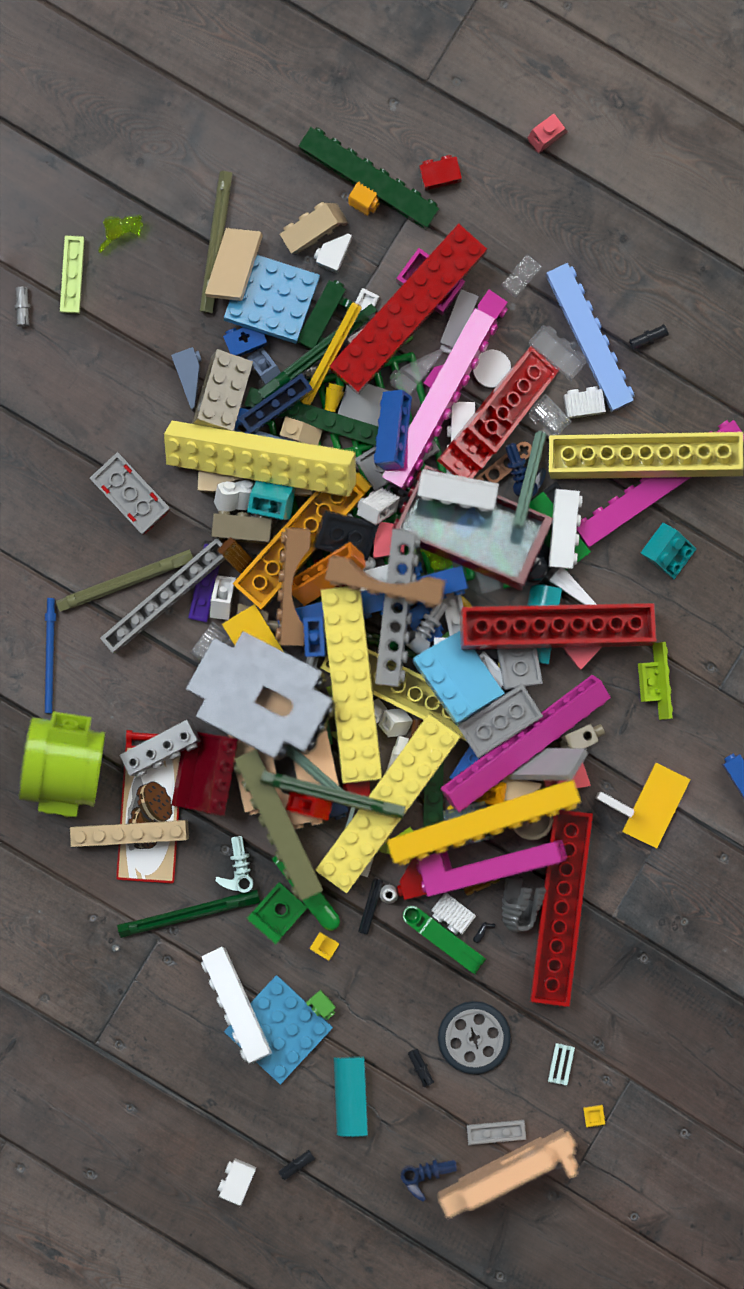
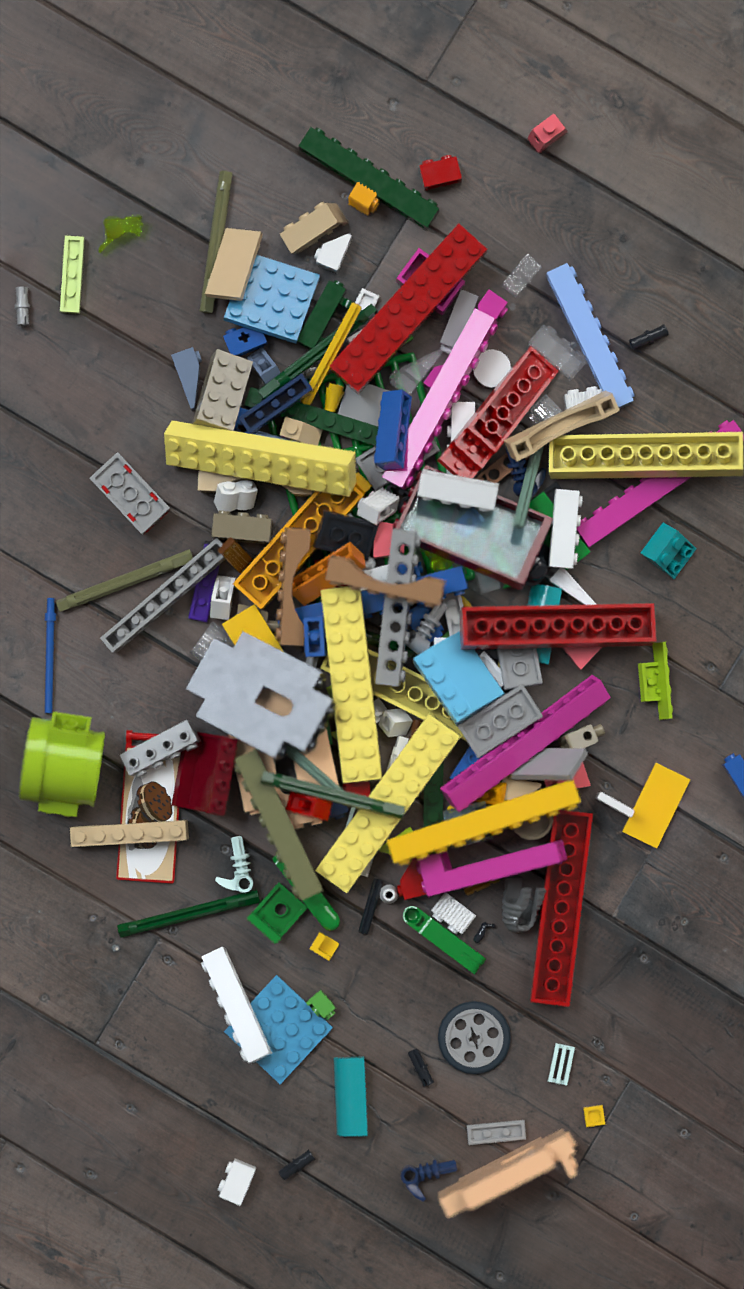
teal slope [247,481,296,519] -> none
none -> tan arch [504,390,620,461]

